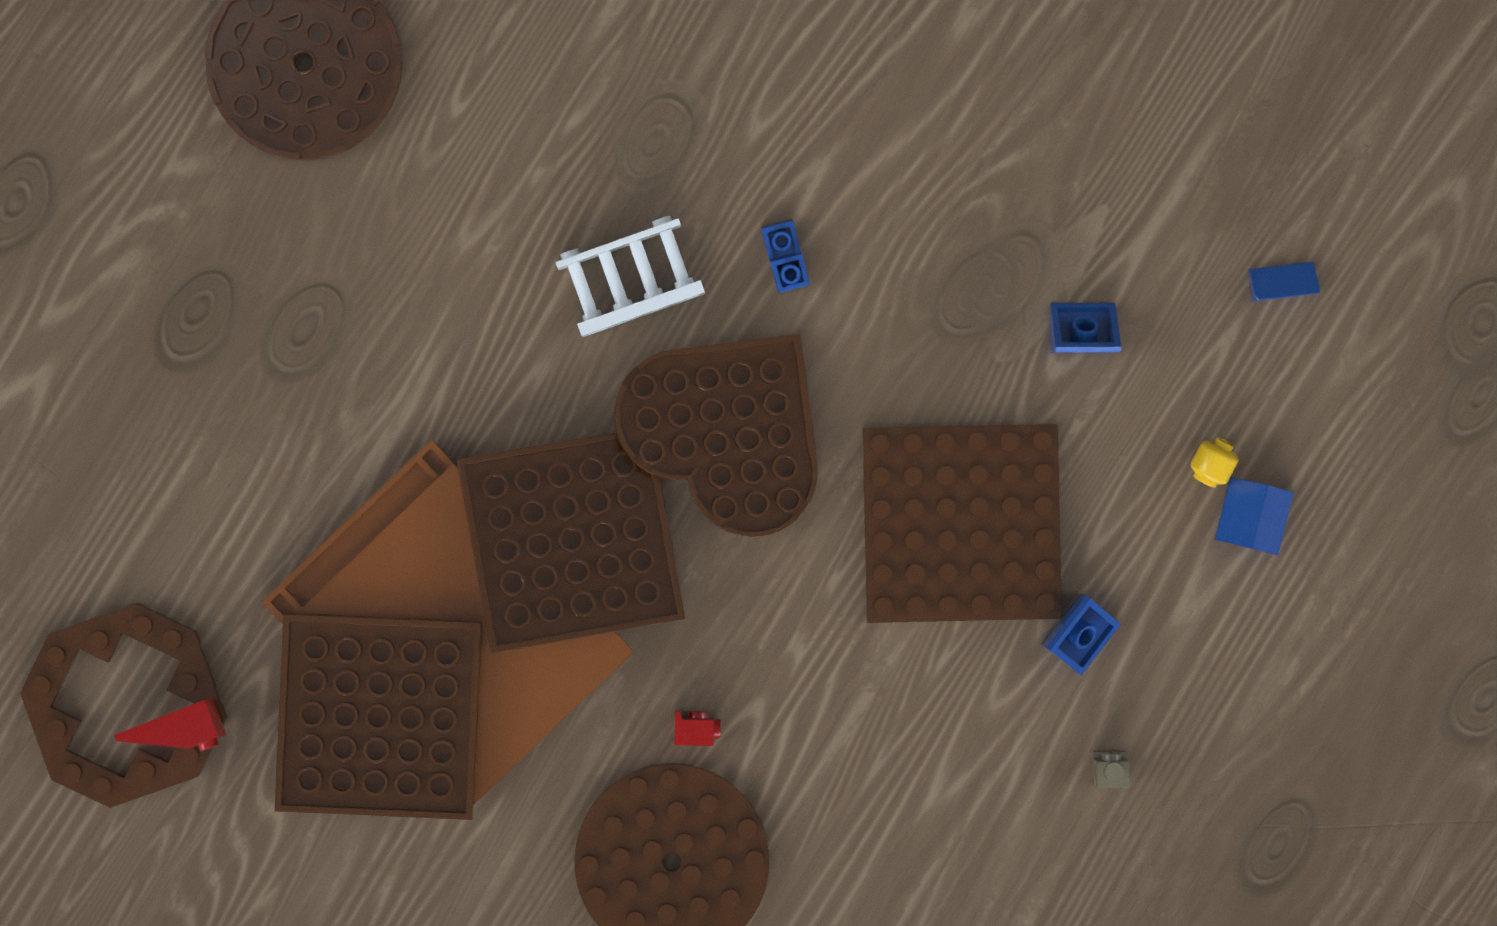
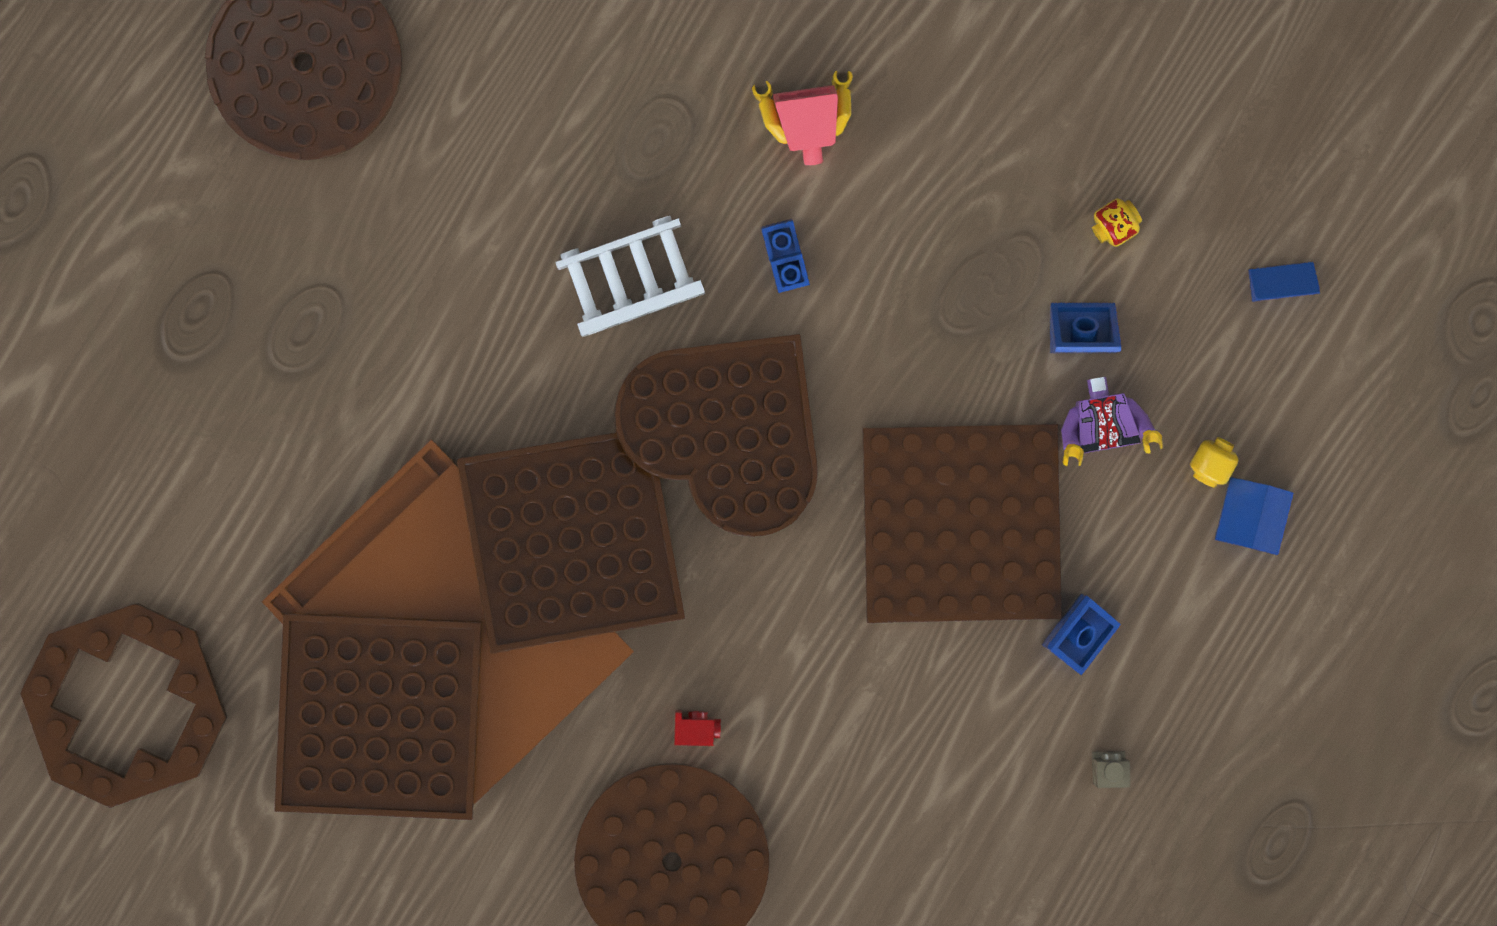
red slope [114,699,226,752] -> none
none -> coral torso [752,70,853,165]
none -> torso [1061,377,1163,466]
none -> yellow head [1092,198,1142,247]

